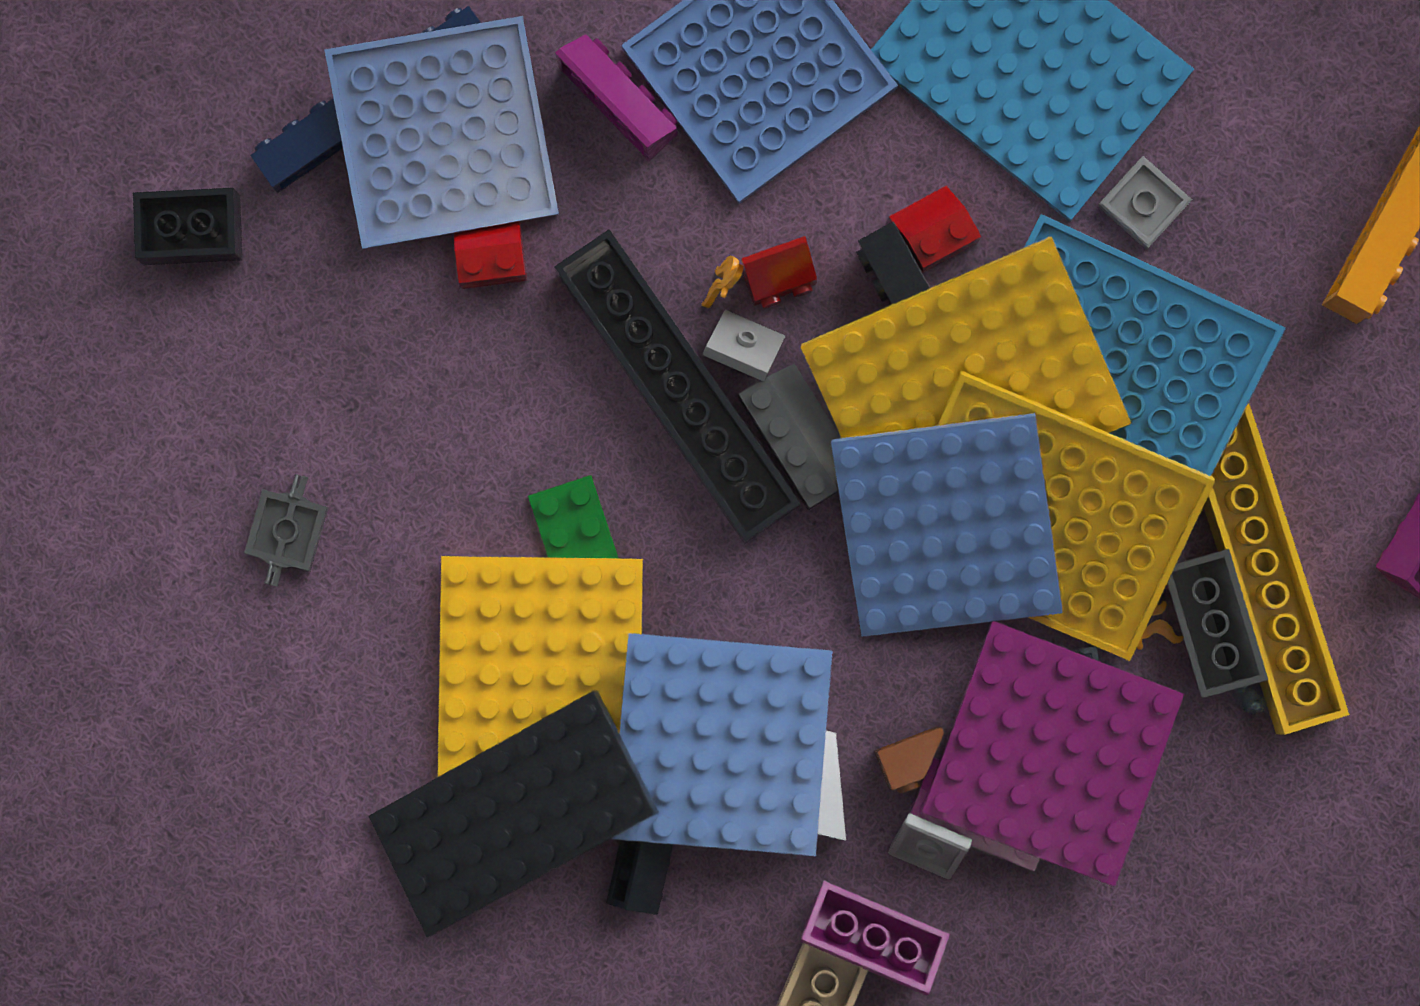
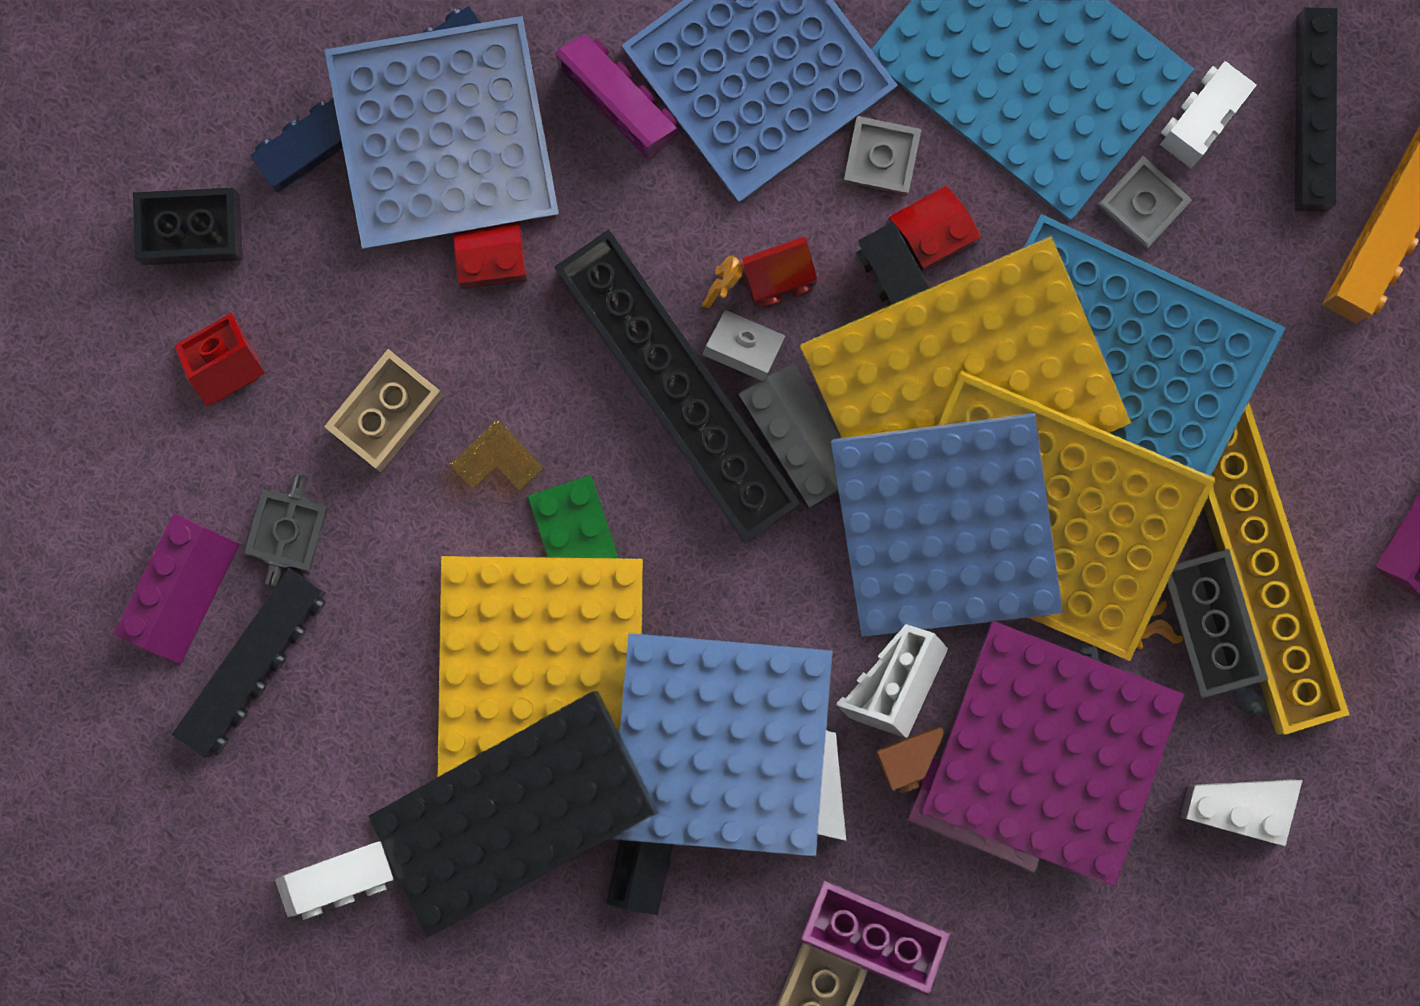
light grey plate [888,813,972,879] -> none
none -> magenta slope [113,513,240,664]
none -> black brick [171,568,326,758]
none -> red slope [174,312,265,407]
none -> white wedge [275,841,394,920]
none -> tan brick [324,349,444,472]
none -> clear yellow plate [449,419,544,491]
none -> white wedge [836,624,948,739]
none -> light grey plate [843,116,922,196]
none -> white wedge [1160,61,1256,168]
none -> white wedge [1180,779,1302,846]
none -> black brick [1294,7,1338,212]

